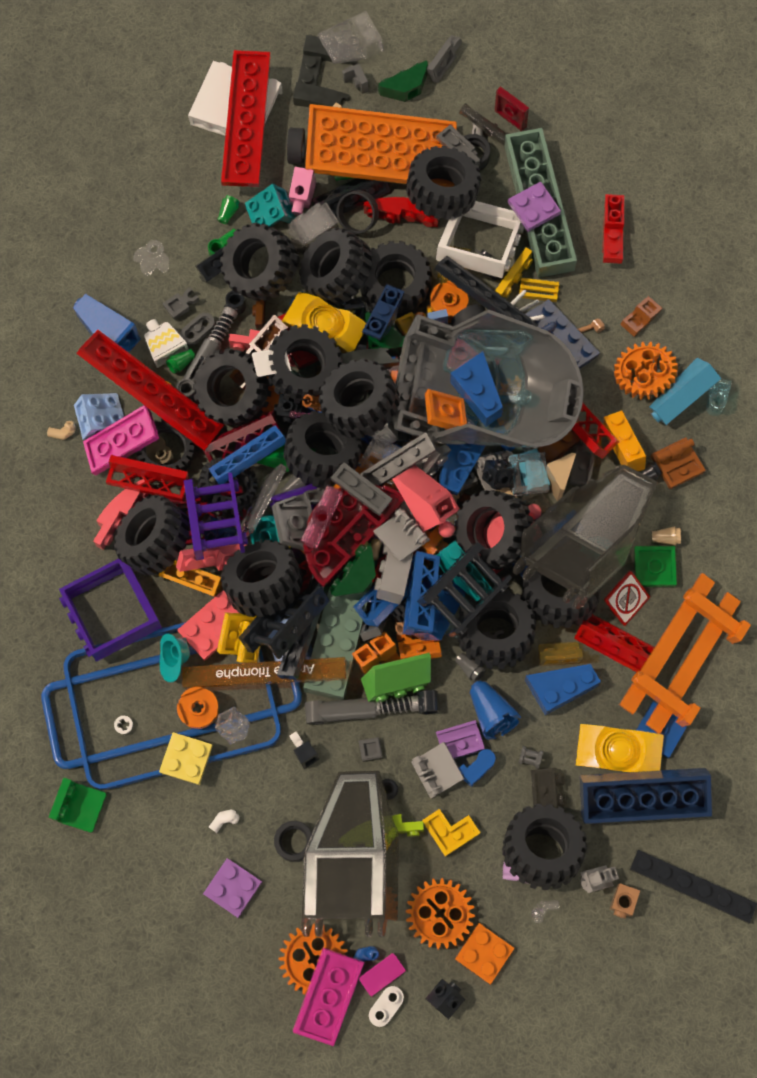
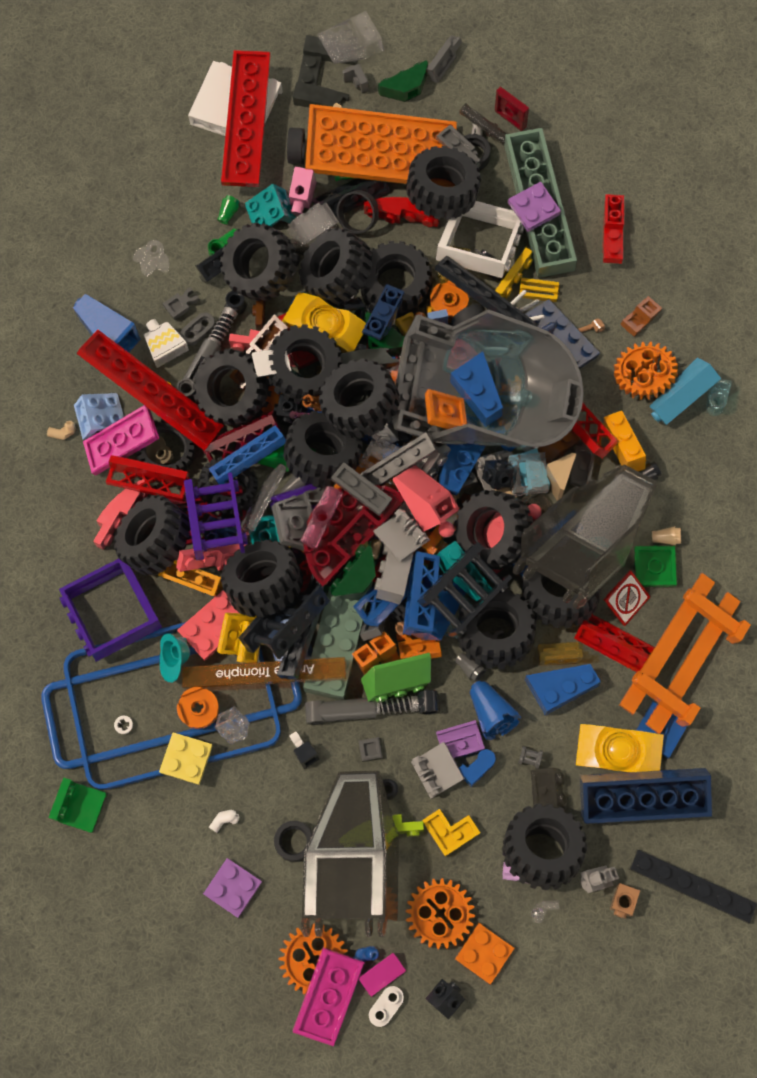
green cone [166,349,195,374] -> none
dark orange plate [650,437,706,490] -> none

